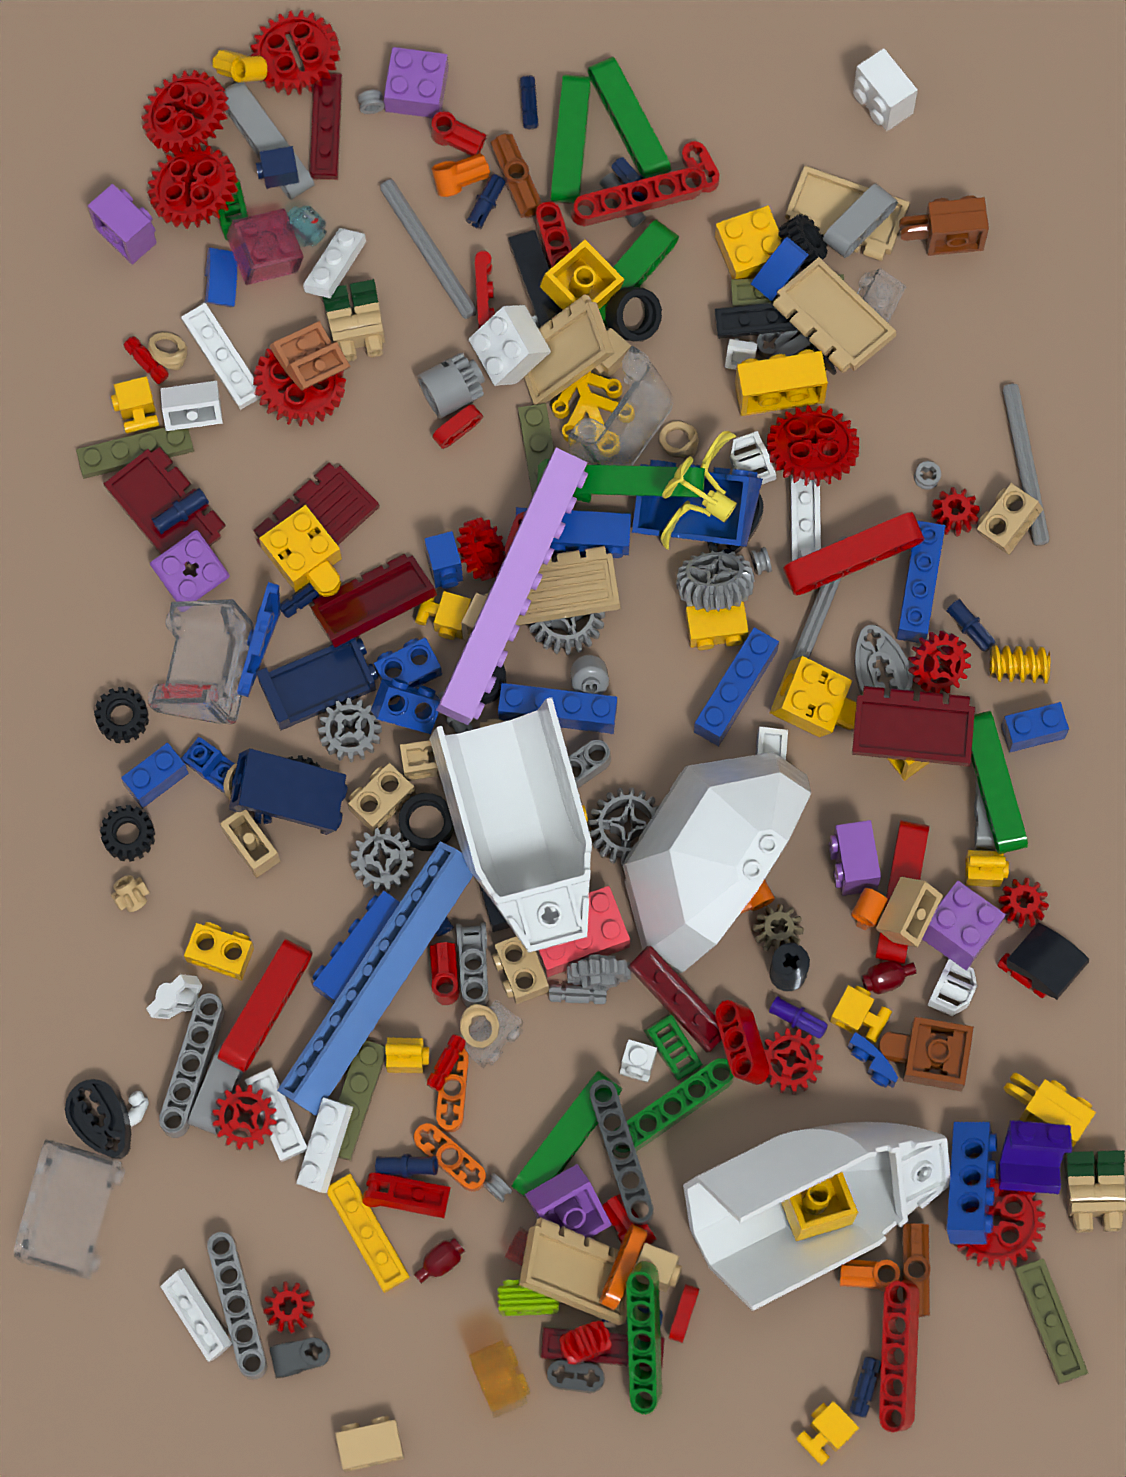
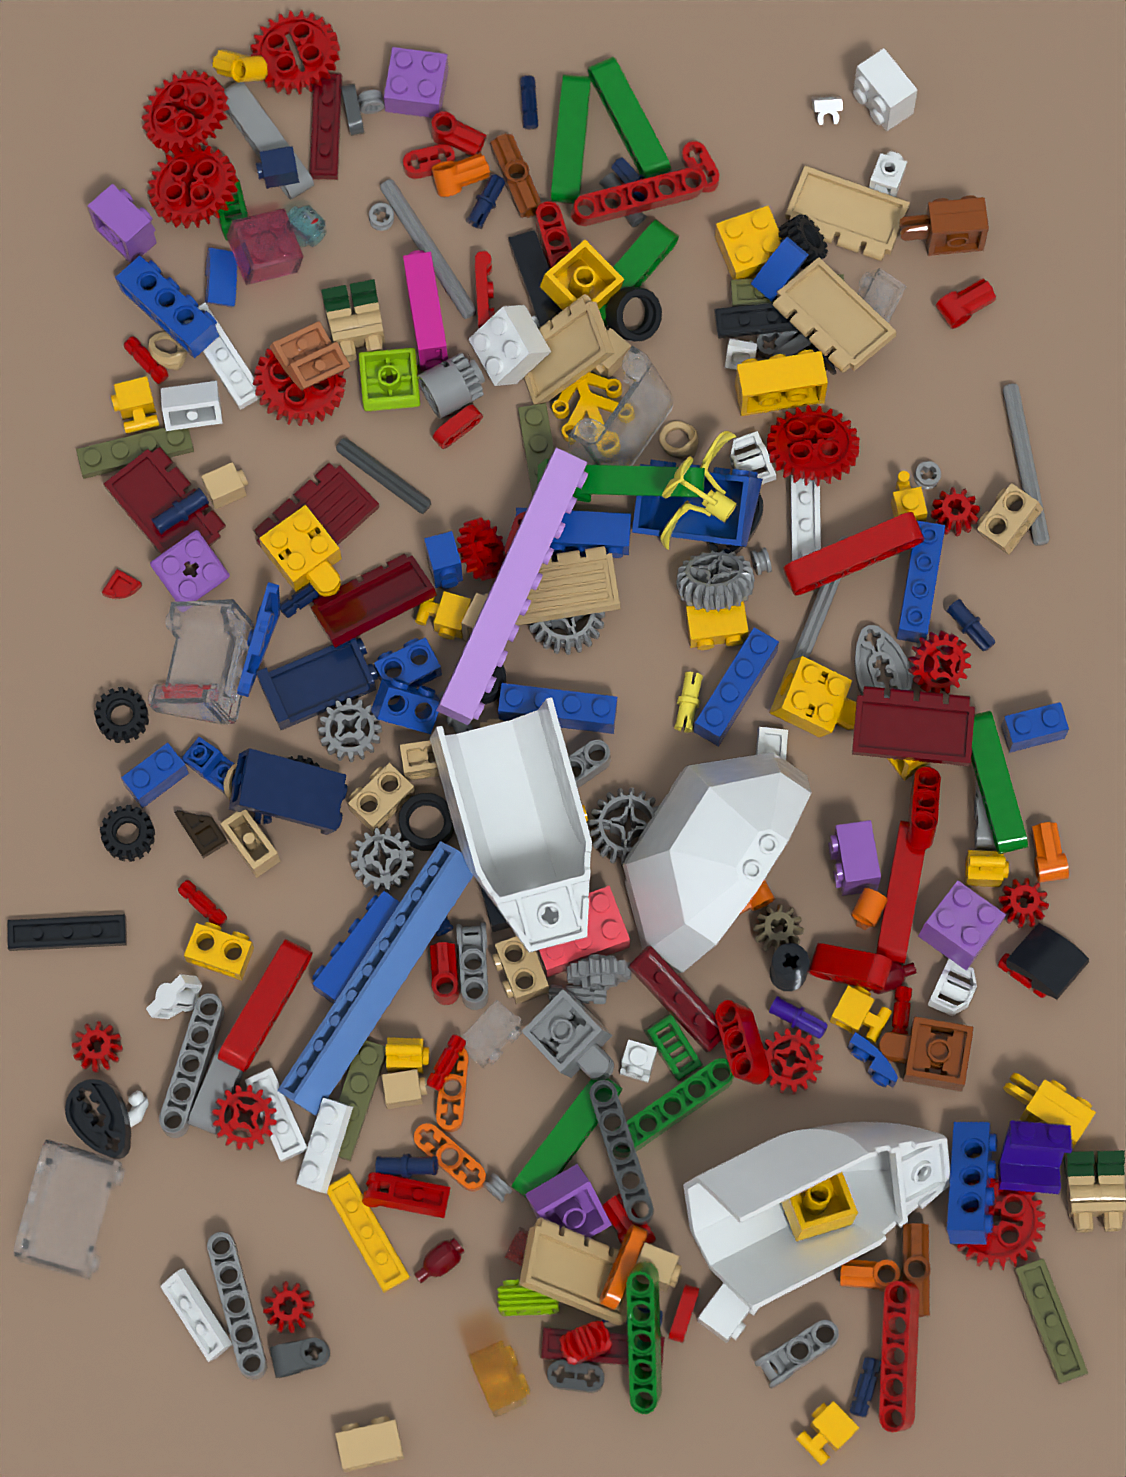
tan gear [111,875,150,912] -> none
white plate [303,228,366,298] -> none
tan piece [460,1004,500,1048] -> none
light grey head [570,655,609,695] -> none
light grey beam [823,183,898,258] -> none
tan brick [876,877,943,947] -> none
yellow piece [989,645,1051,684] -> none
none -> black tile [7,914,127,951]
none -> red gear [72,1021,123,1073]
none -> red tile [102,569,142,599]
none -> blue brick [115,255,219,358]
none -> dark brown tile [174,810,228,859]
none -> red axle [178,880,227,927]
none -> tan brick [201,462,248,510]
none -> dark grey axle [336,438,431,514]
none -> dark grey beam [341,83,364,136]
none -> lime brick [359,348,420,411]
none -> light grey bush [369,203,394,231]
none -> tan brick [382,1069,427,1109]
none -> red beam [403,144,455,179]
none -> dark pink piece [403,250,448,371]
none -> light grey brick [522,989,614,1081]
none -> light yellow pin [674,672,703,733]
none -> white brick [697,1283,759,1343]
none -> light grey piece [755,1320,839,1389]
none -> red beam [808,943,893,991]
none -> white tile [812,96,843,125]
none -> white brick [869,152,907,197]
none -> yellow brick [891,471,928,522]
none -> red axle [891,986,912,1034]
none -> red beam [907,767,941,850]
none -> red piece [936,278,996,329]
none -> orange piece [1031,822,1069,883]

